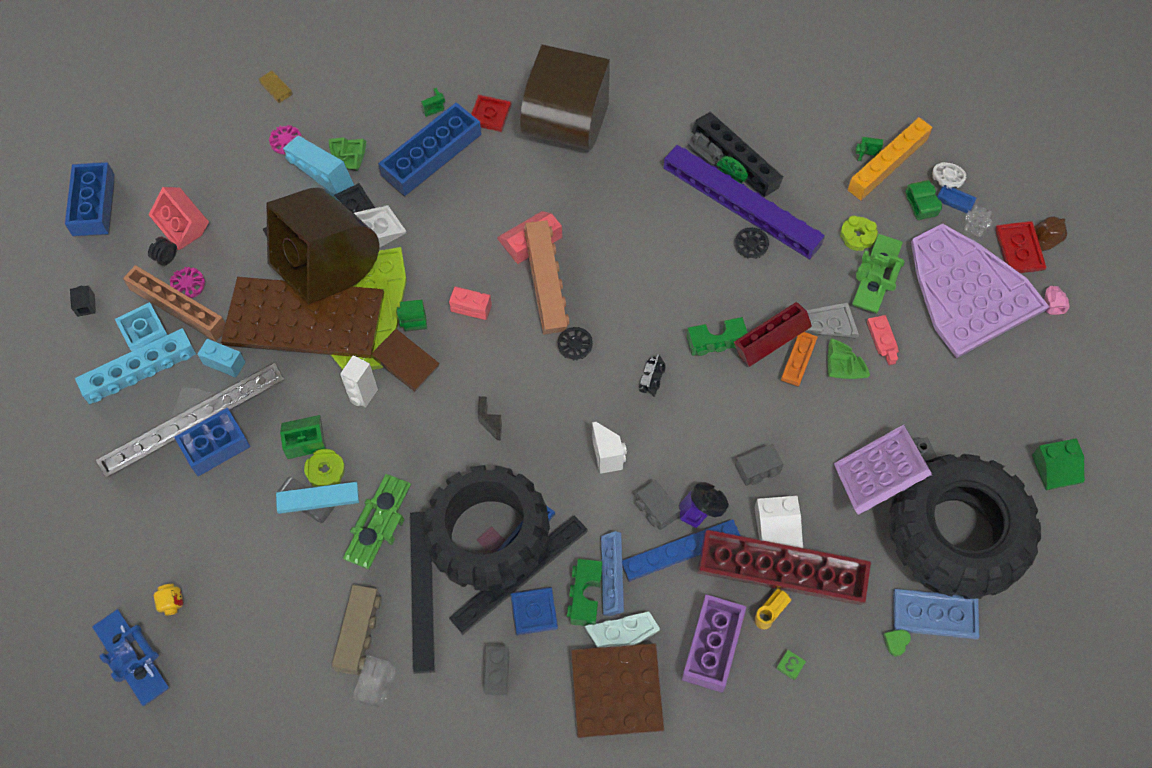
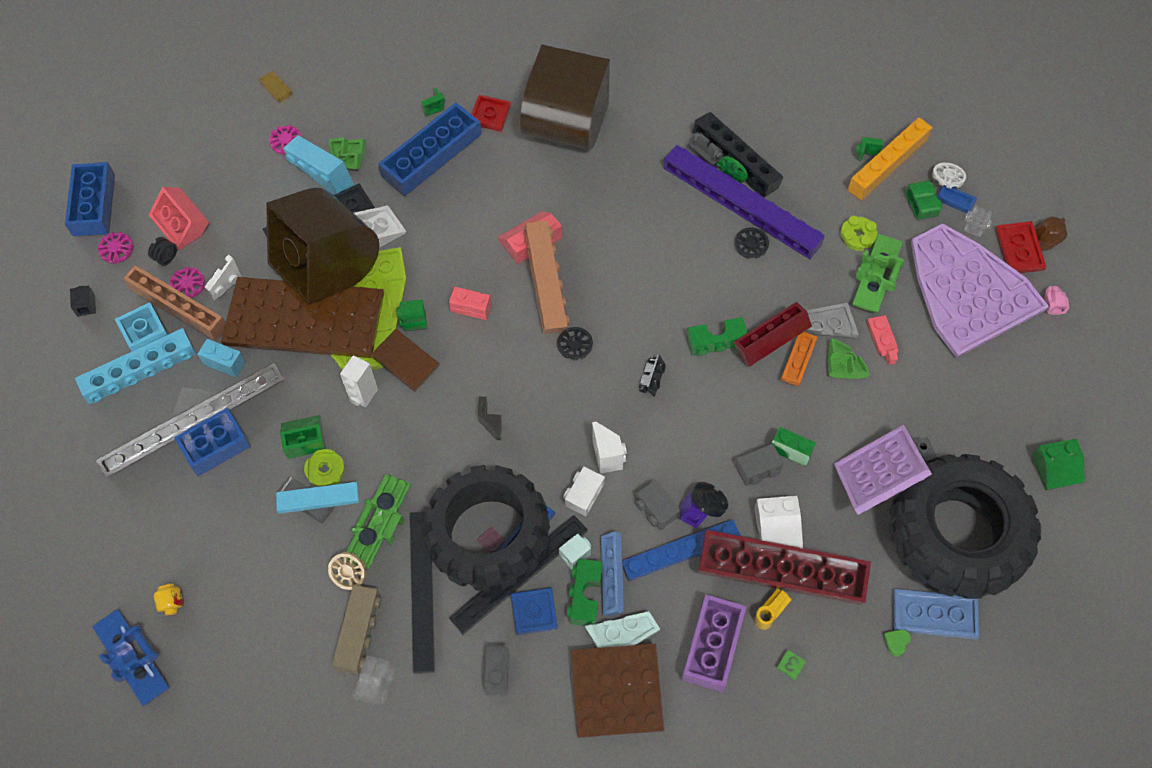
none -> dark pink wheel [98,232,133,263]
none -> white wing [205,255,242,300]
none -> tan wheel [328,551,367,590]
none -> light aqua brick [559,534,591,570]
none -> white brick [563,467,605,517]
none -> green brick [772,426,816,467]

